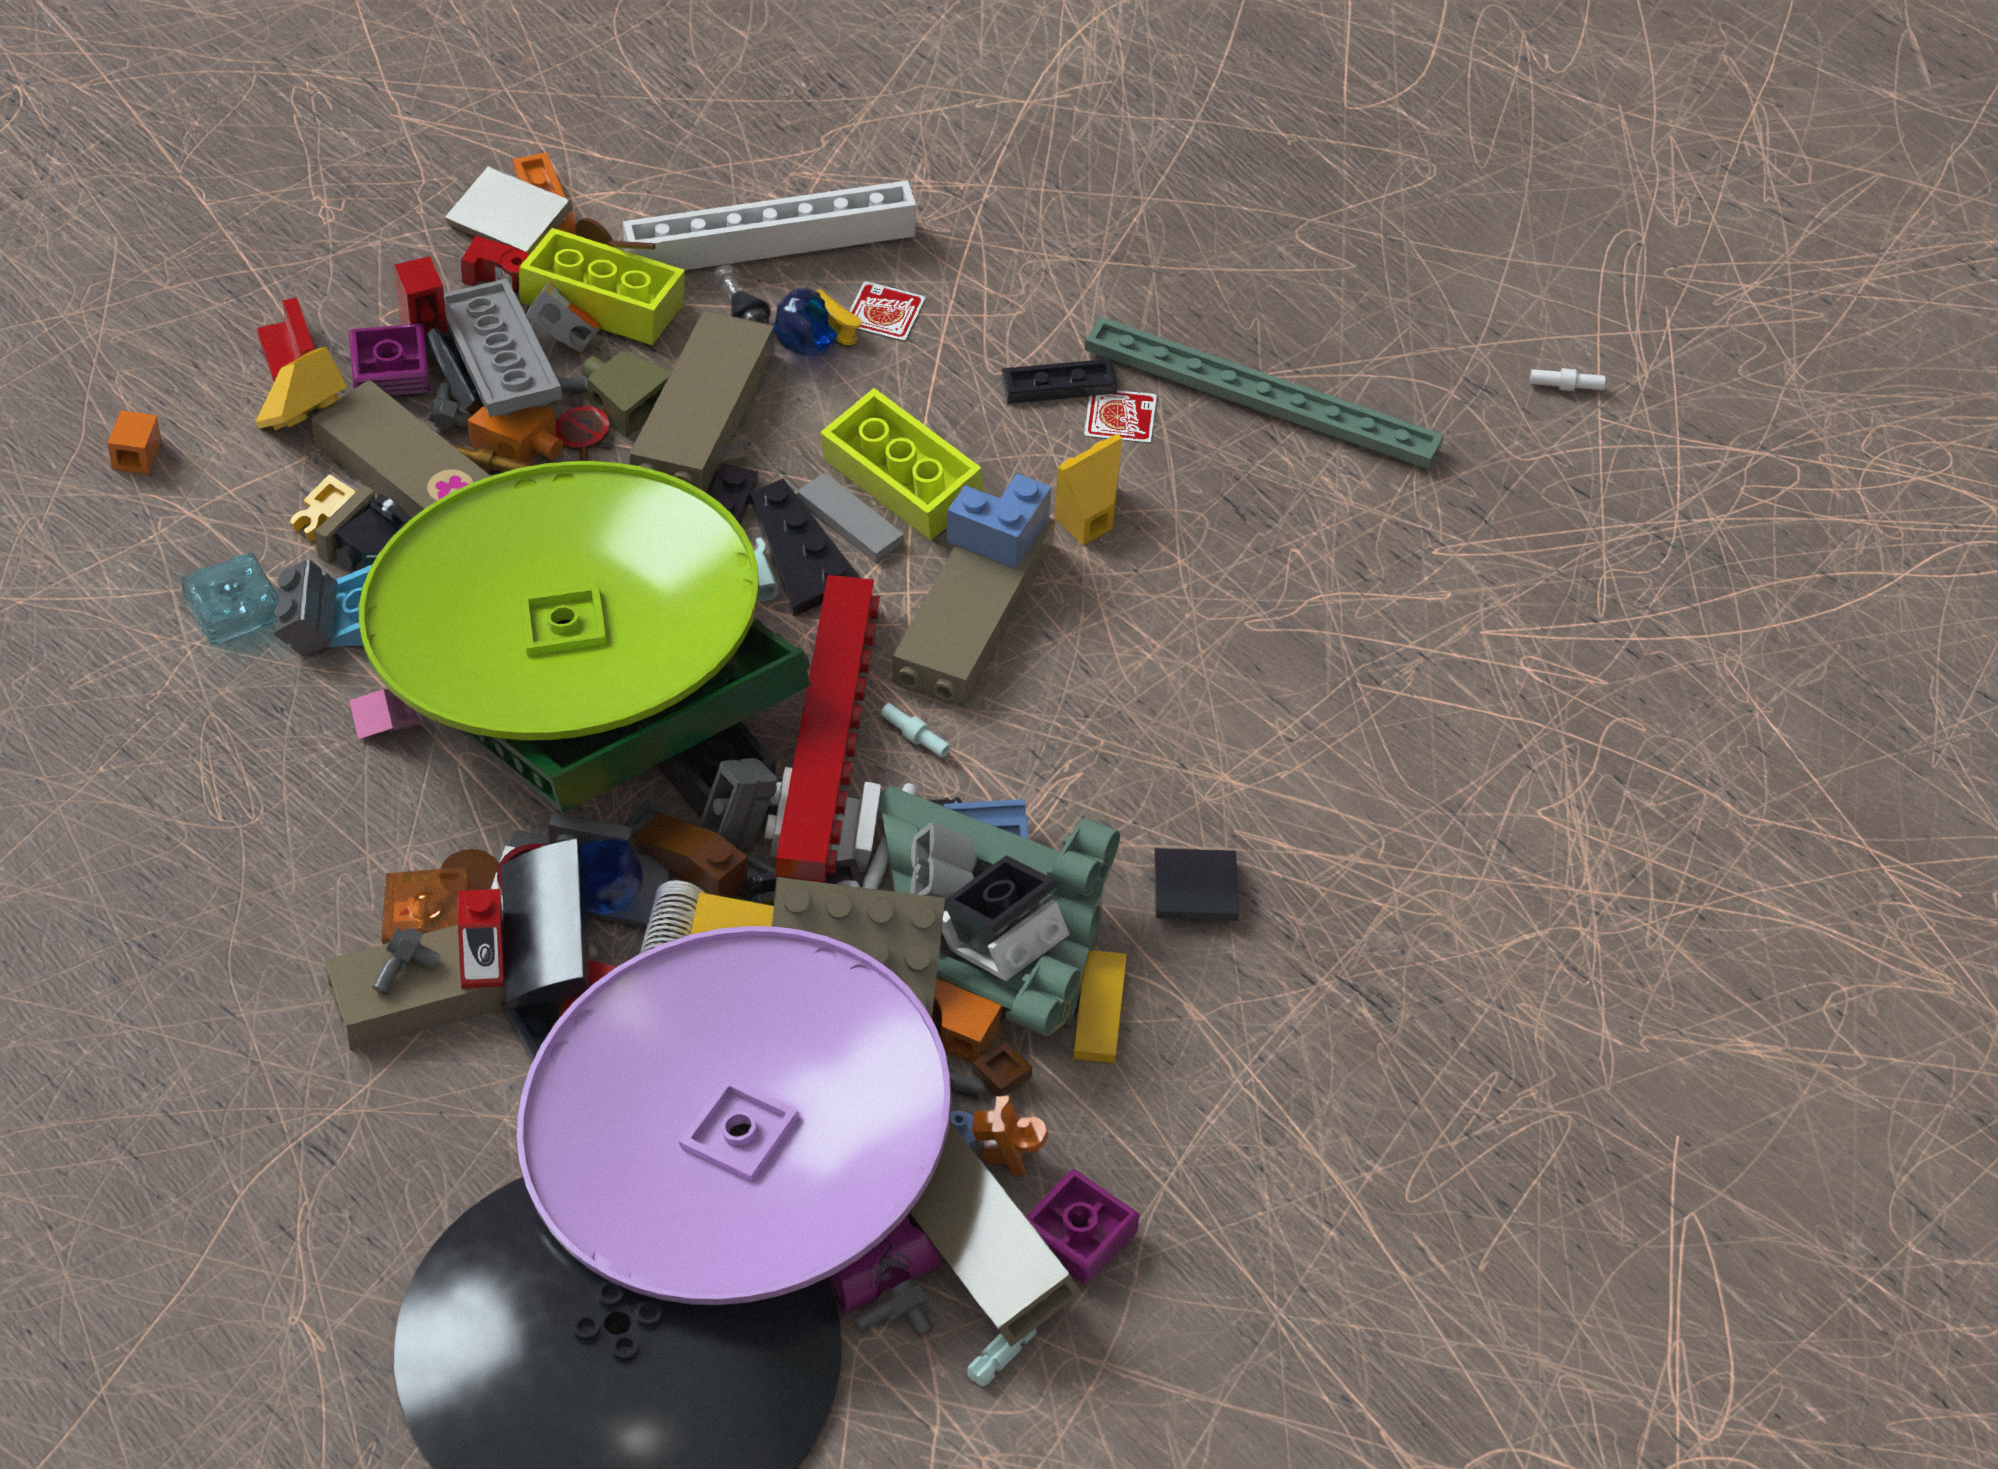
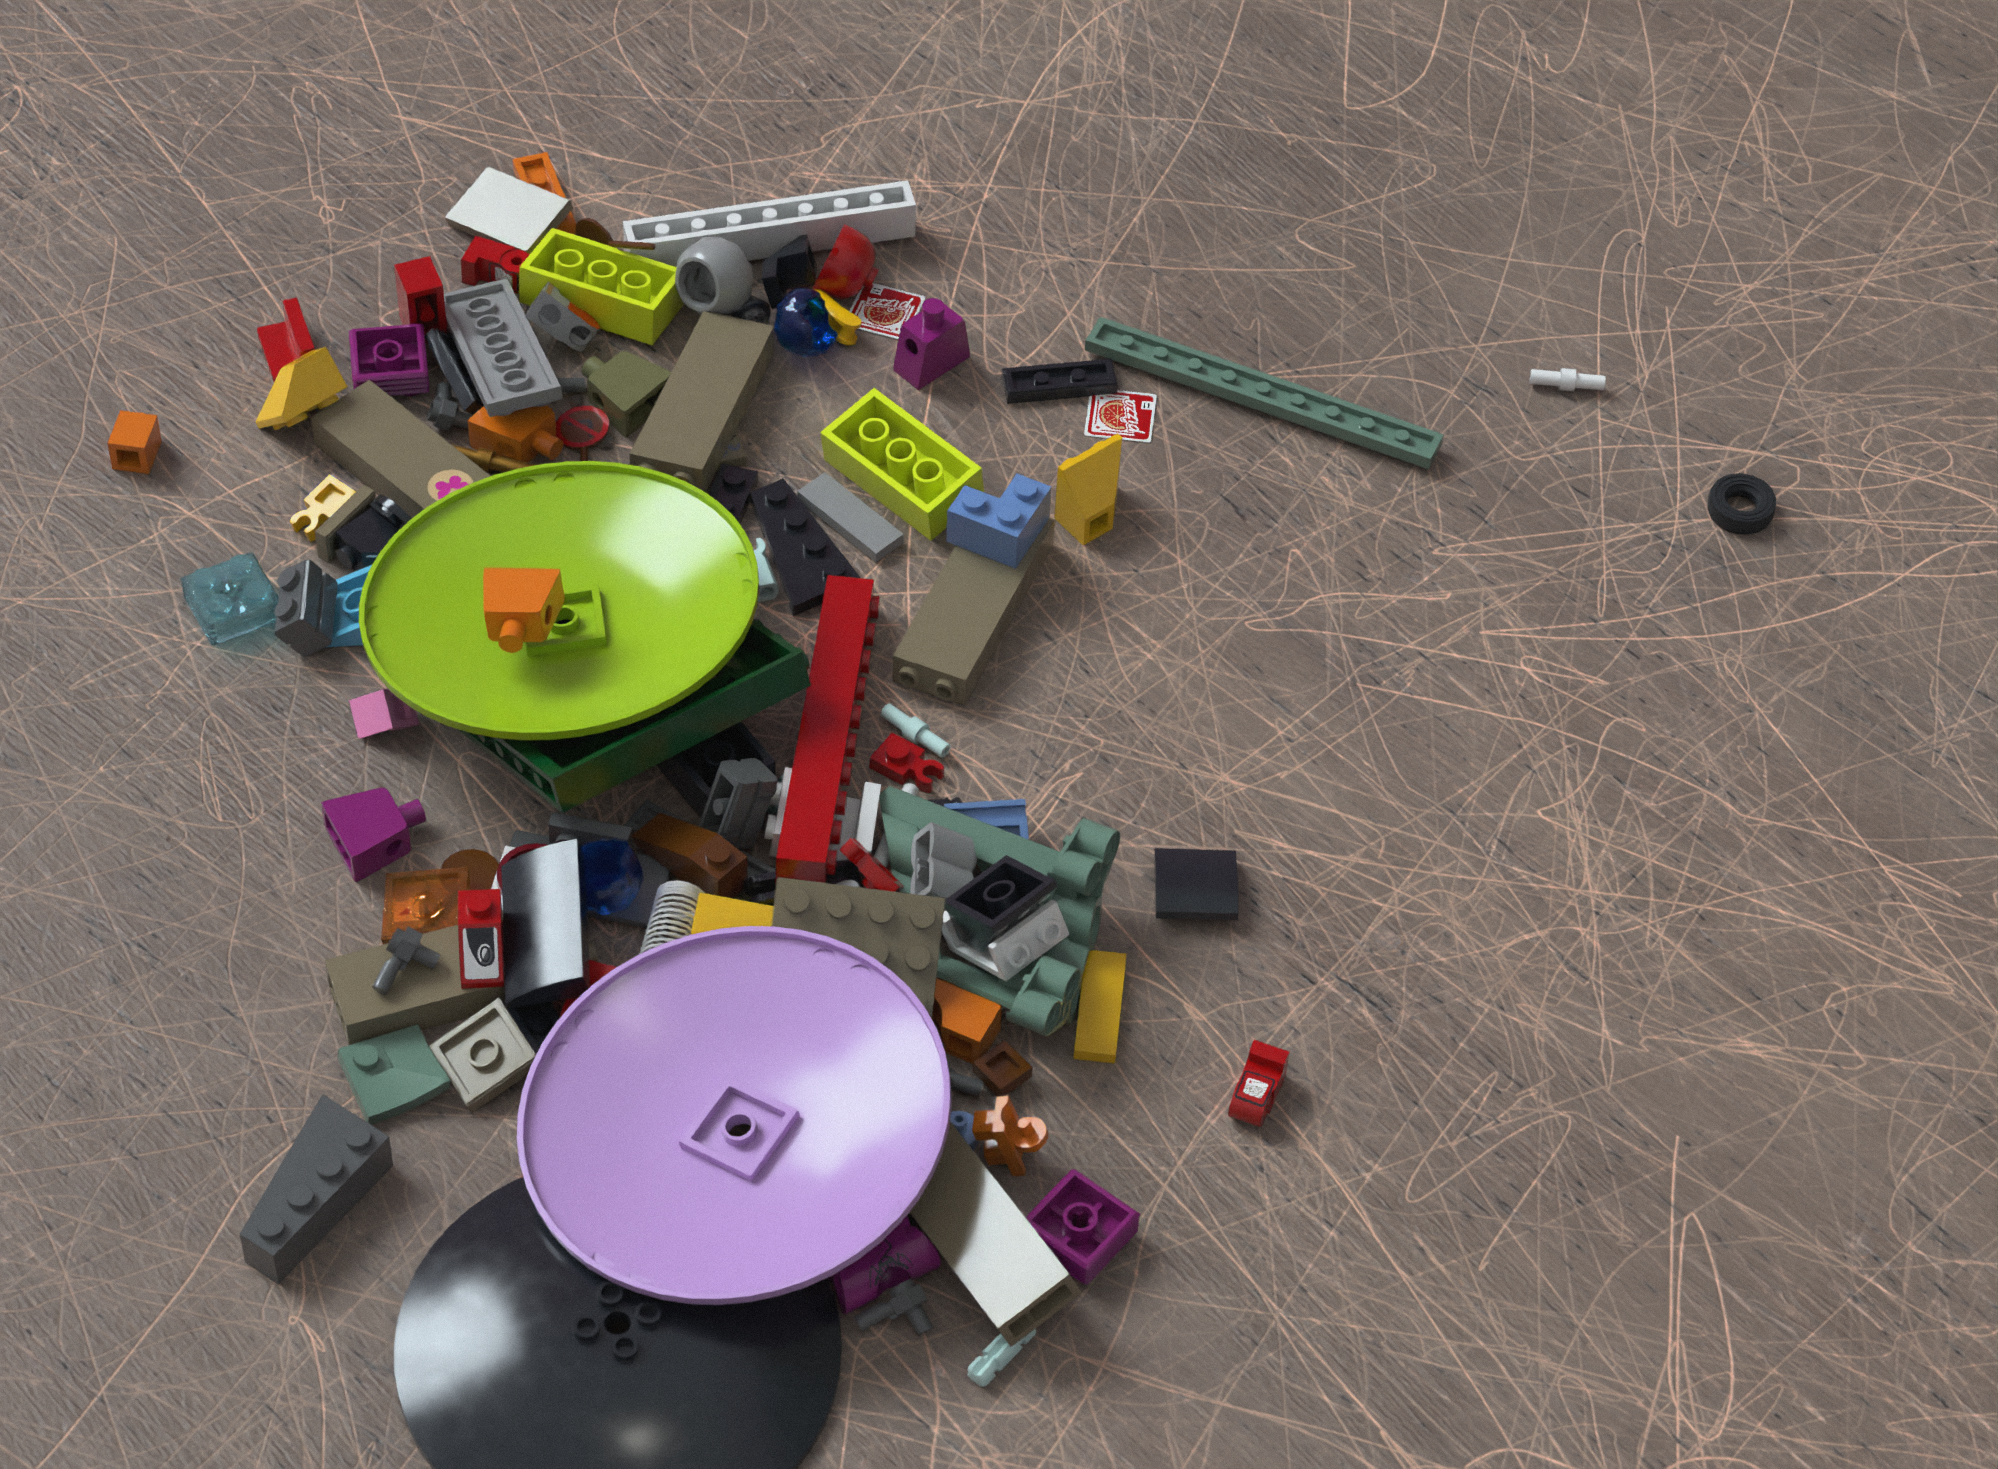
none -> dark grey wedge [240,1094,393,1285]
none -> magenta torso [321,787,426,882]
none -> sand green plate [337,1024,450,1125]
none -> tile [429,998,536,1113]
none -> orange torso [483,567,565,653]
none -> light grey piece [675,237,754,316]
none -> black slope [762,234,817,310]
none -> red cylinder [813,224,879,299]
none -> red plate [839,838,905,892]
none -> red plate [869,733,944,793]
none -> magenta torso [893,298,970,390]
none -> red leg [1228,1040,1290,1127]
none -> black tyre [1707,473,1776,535]

